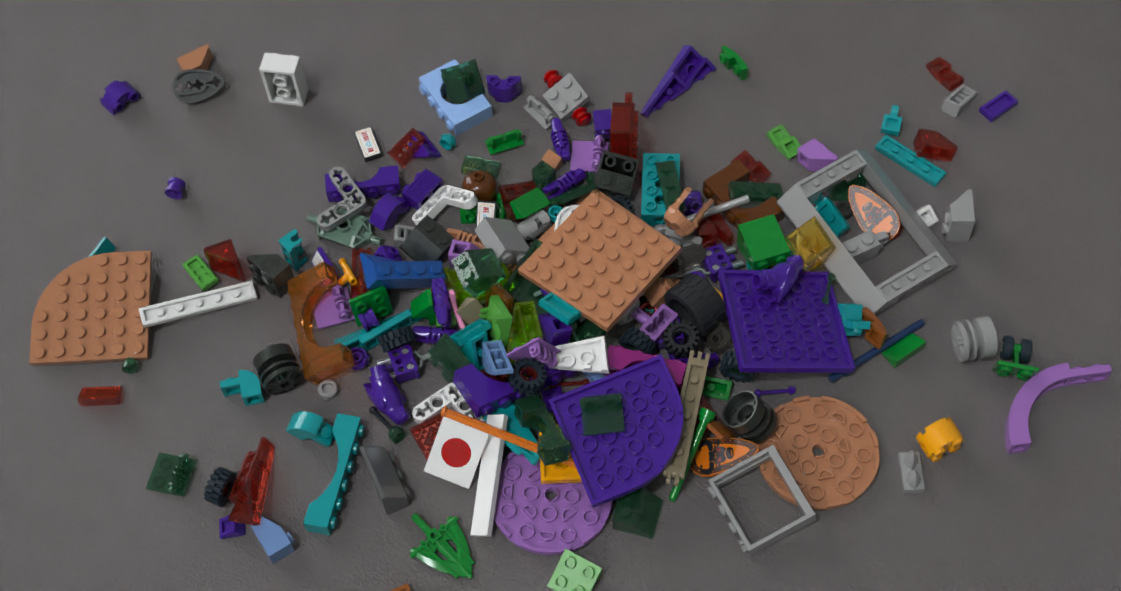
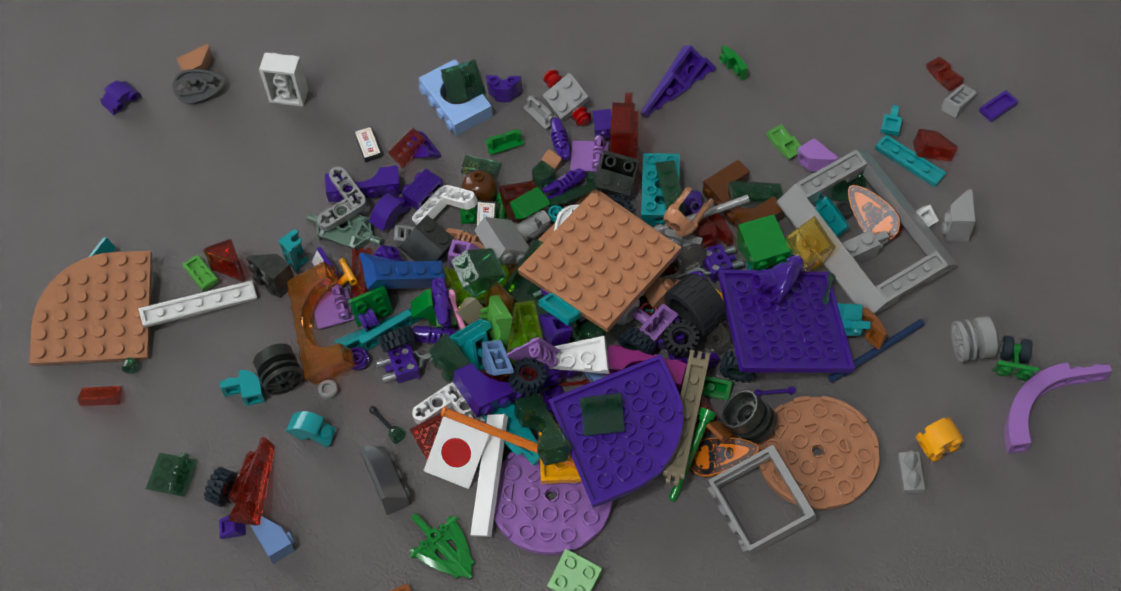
dark purple wheel [164,177,186,199] -> none
teal arch [303,413,365,536] -> none
dark purple animal [363,364,410,425] -> none
teal plate [439,134,456,150] -> none
clear green slope [612,487,663,539] -> none
clear red slope [731,150,772,185] -> none
green slope [882,333,927,368] -> none

